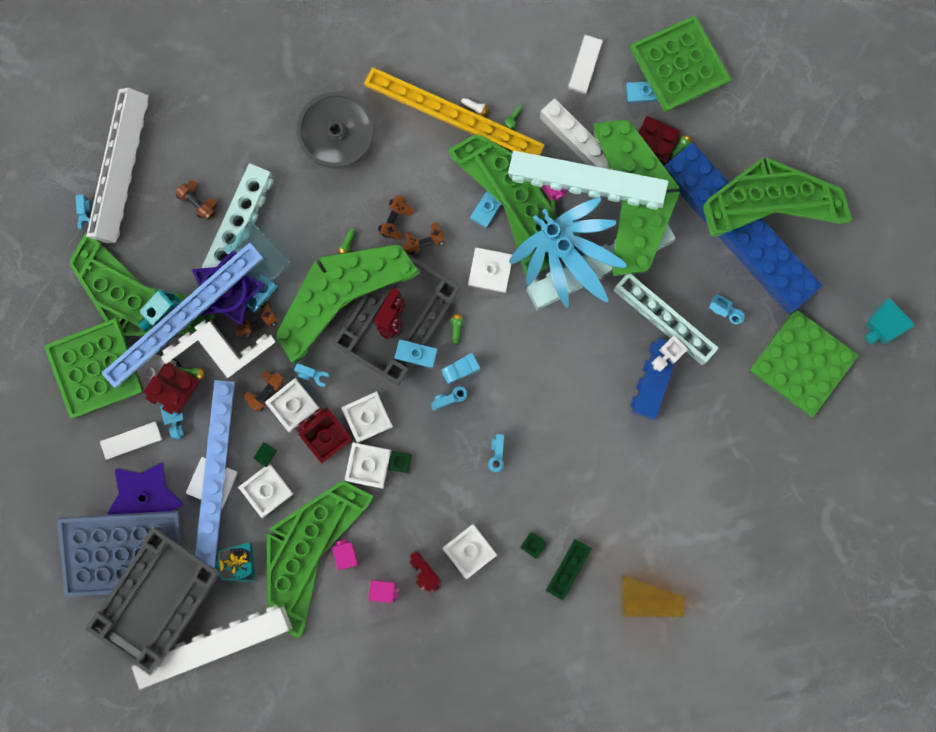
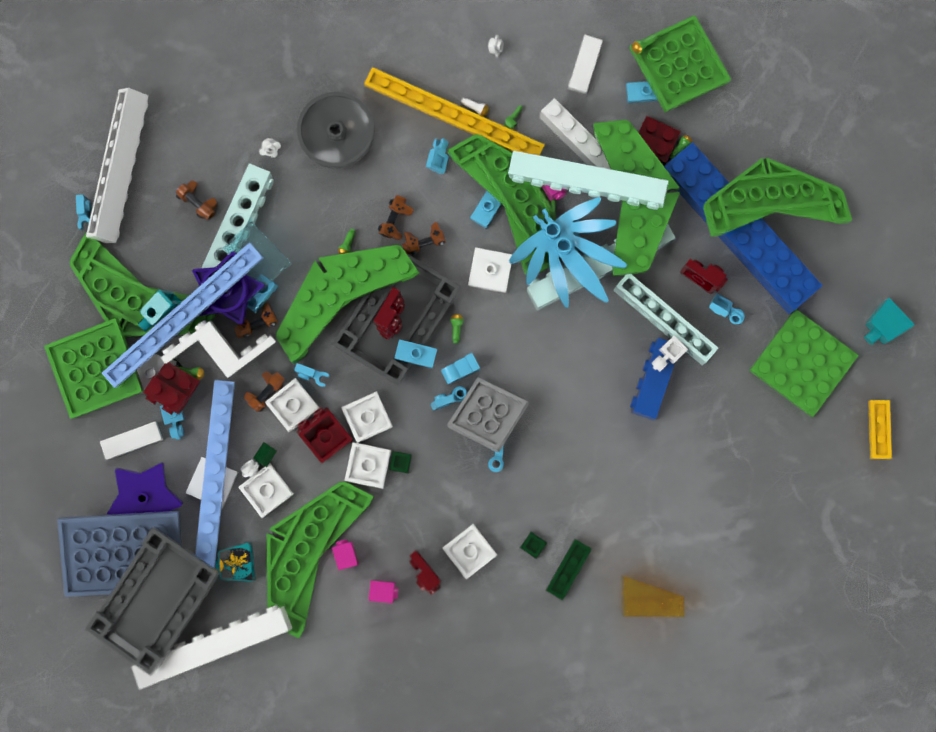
none -> white plate [240,460,259,477]
none -> white plate [259,138,281,157]
none -> medium azure plate [426,138,449,174]
none -> light grey plate [447,377,529,453]
none -> white plate [489,35,504,57]
none -> bright green piece [632,34,658,53]
none -> dark red plate [680,259,728,294]
none -> yellow plate [868,400,892,459]

